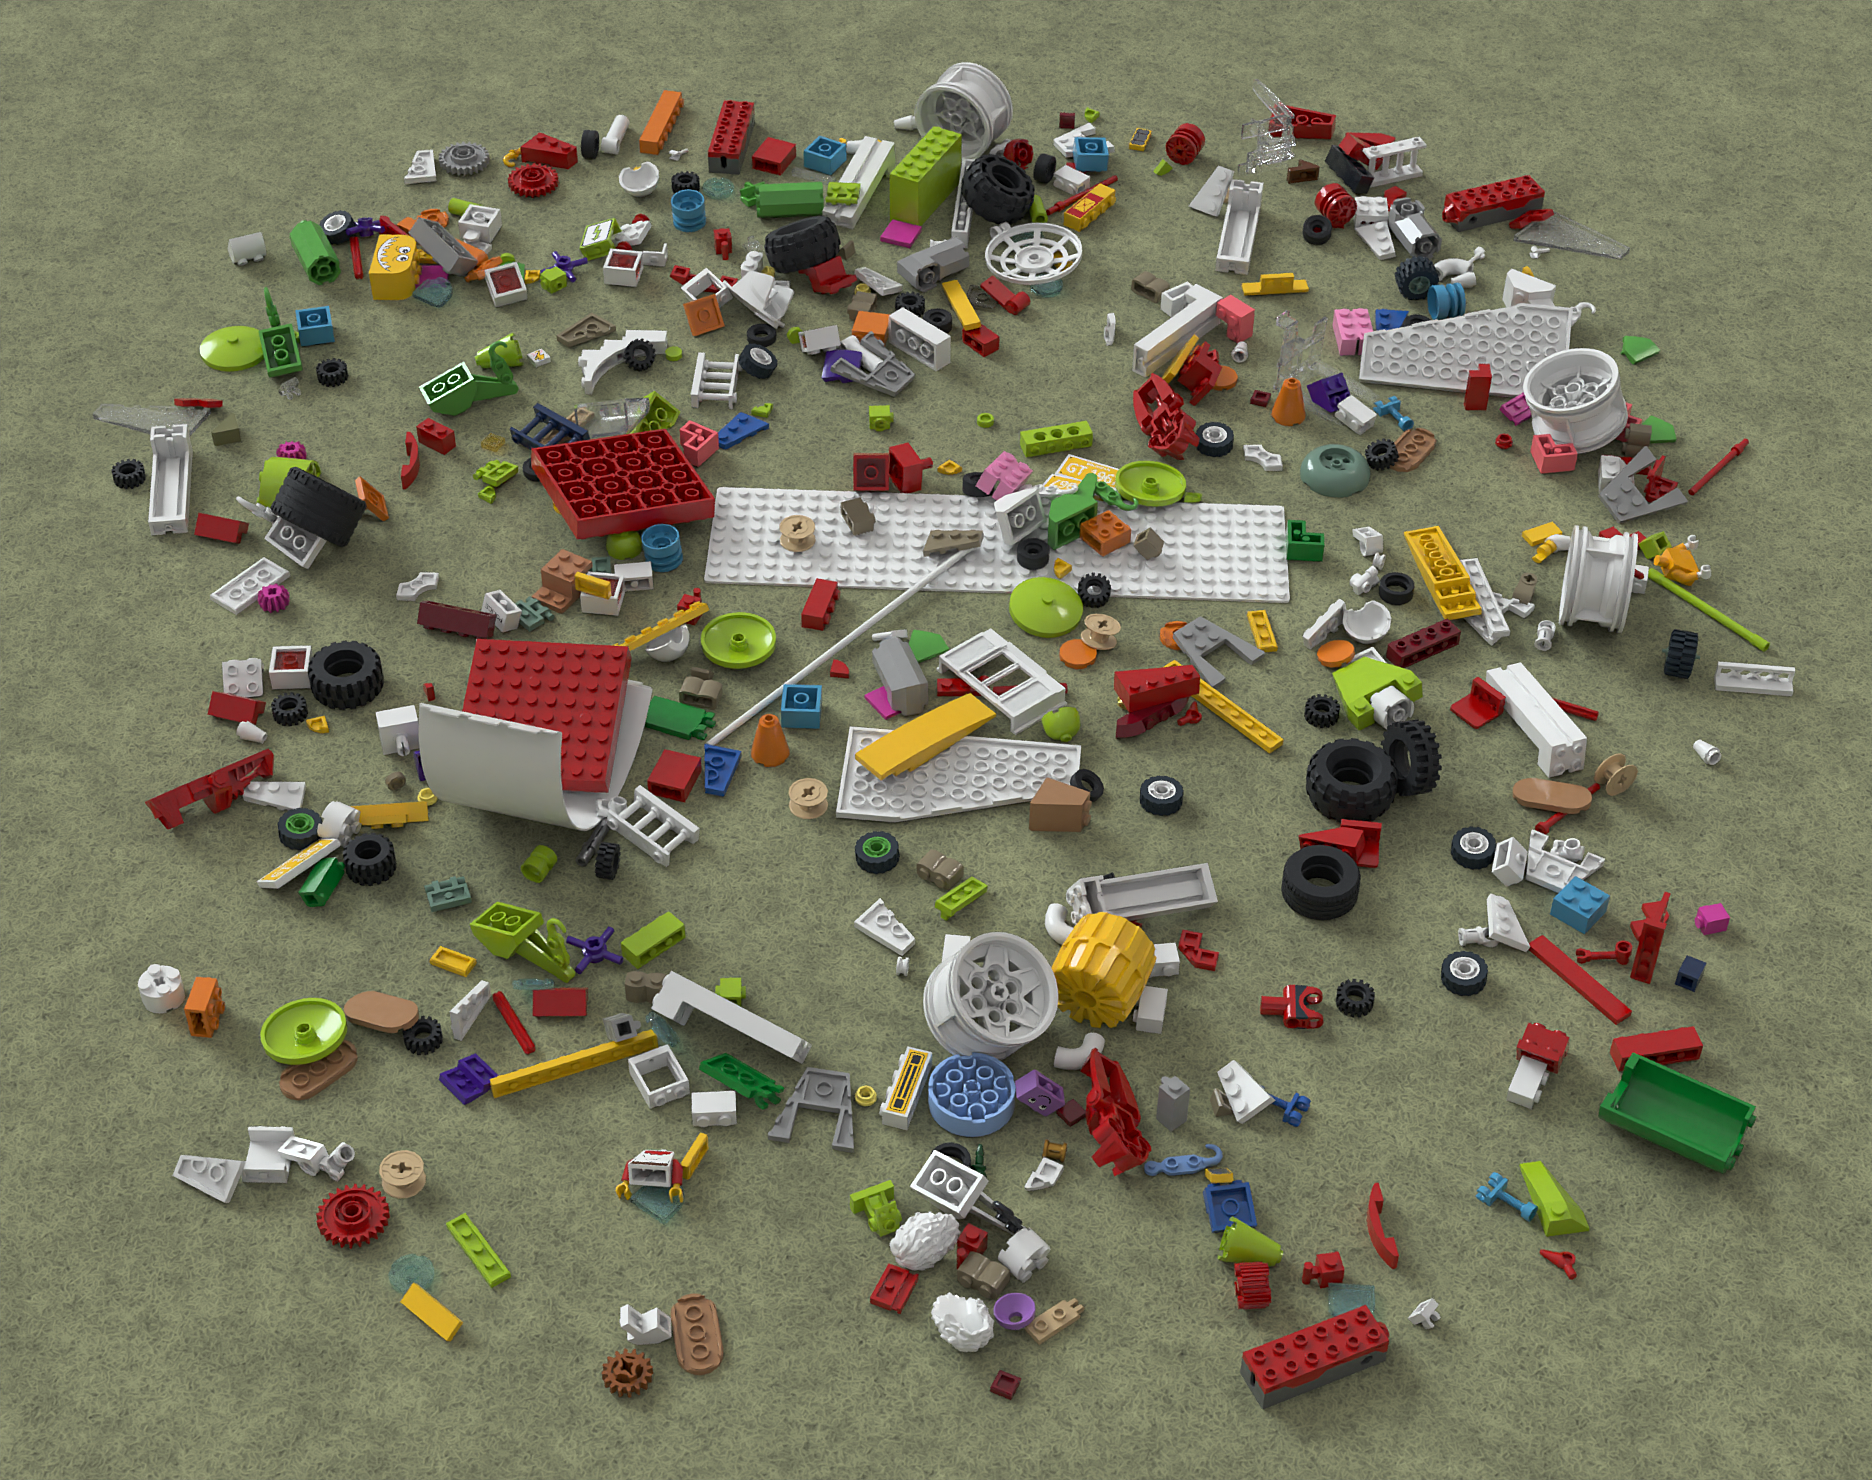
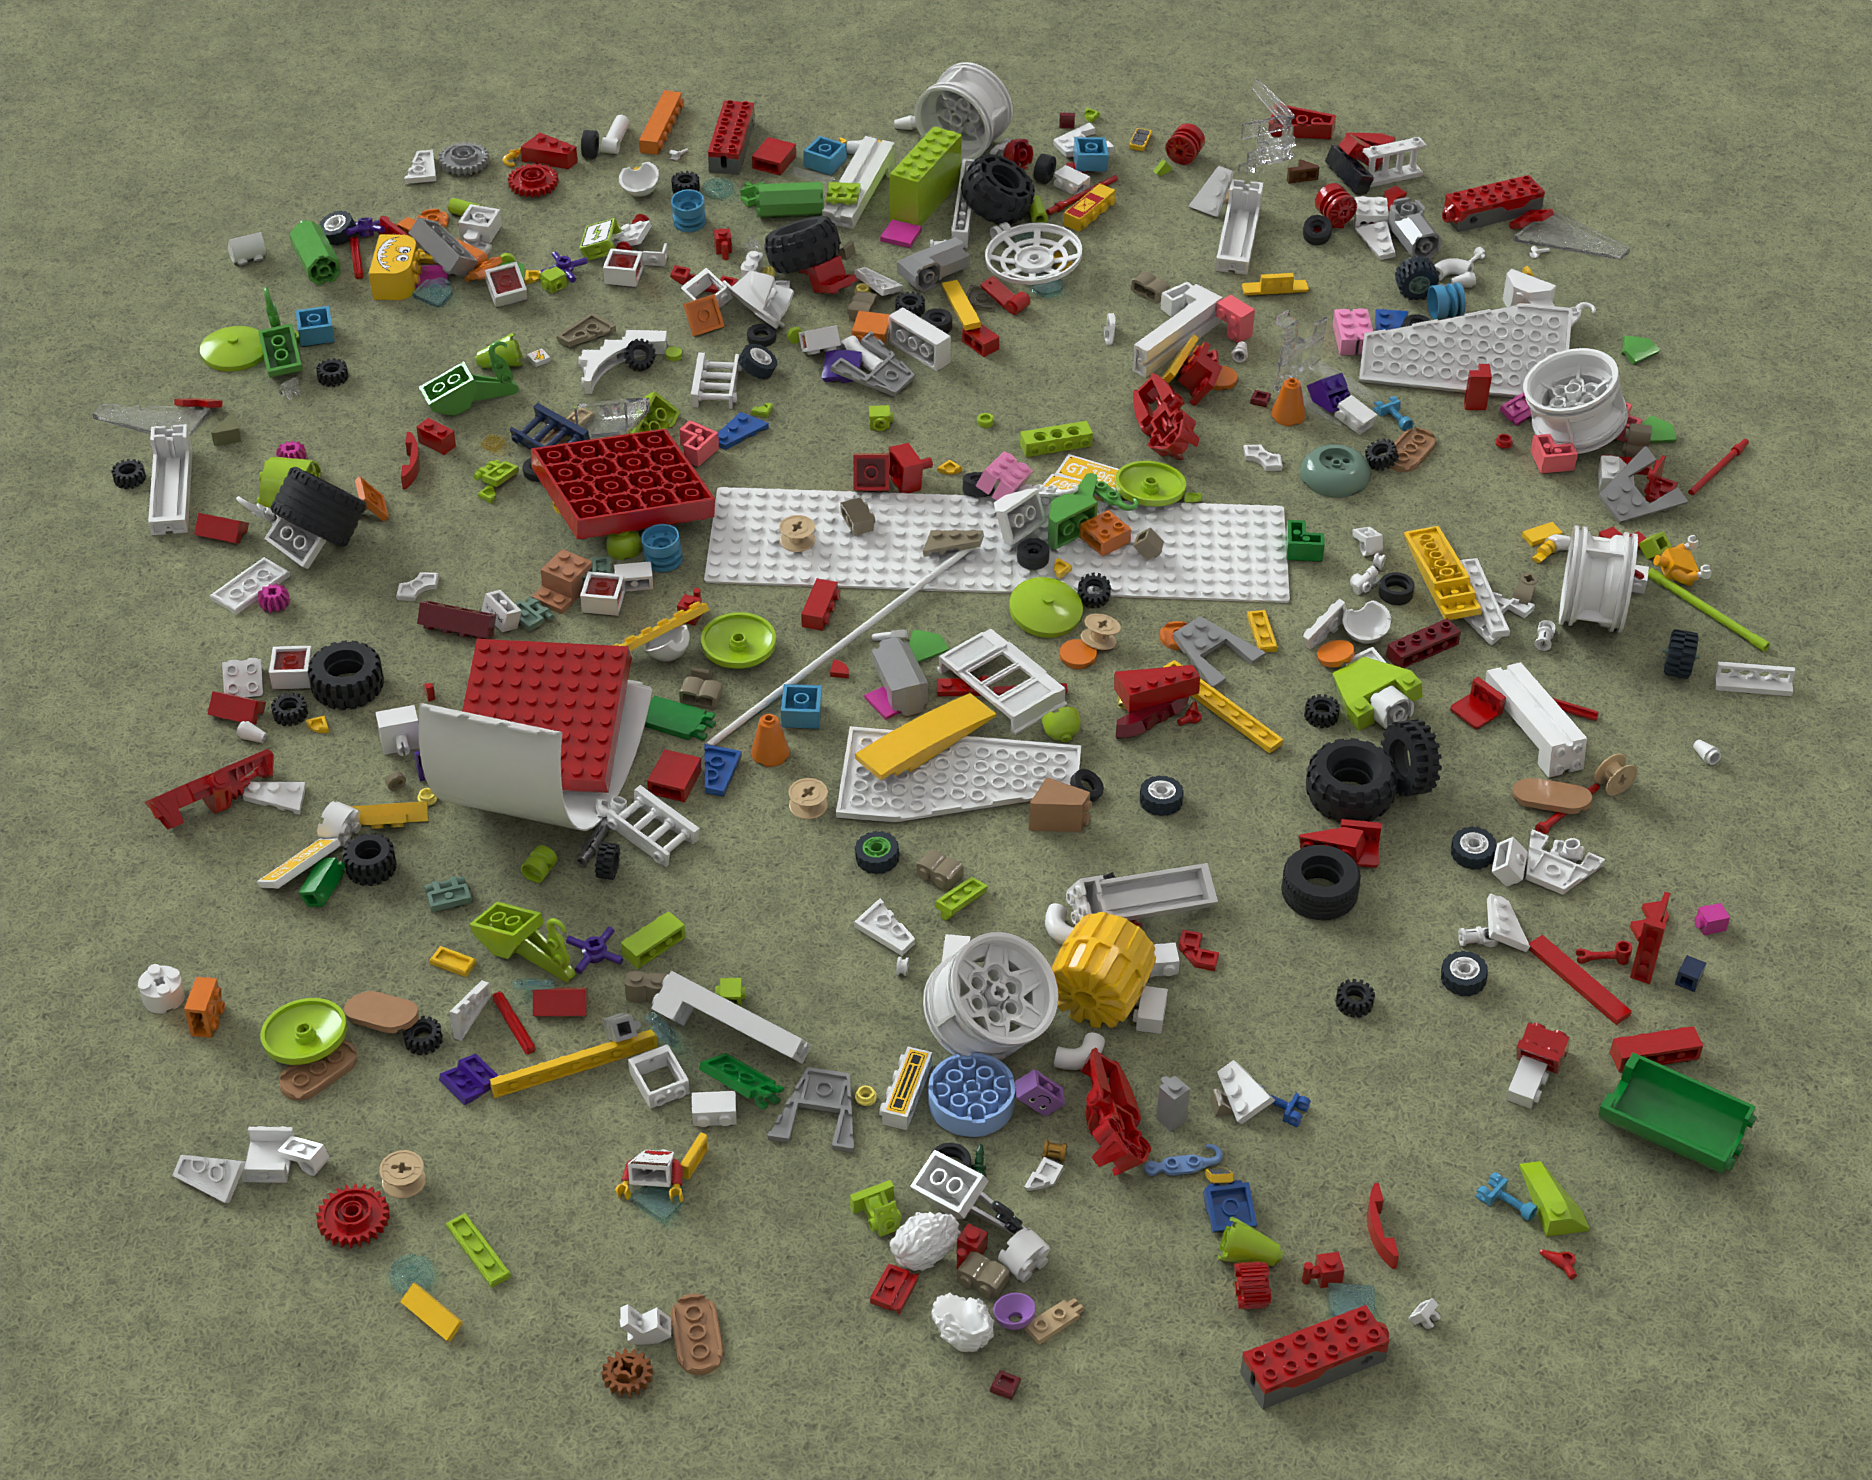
black wheel [277,808,322,850] -> none
white plate [318,1142,355,1181] -> none
yellow tile [574,572,612,600] -> none
dark red tile [1056,1099,1086,1127] -> none
black wheel [1196,422,1234,457] -> none
red connector [1260,985,1324,1029] -> none
dark azure brick [1550,876,1610,934] -> none

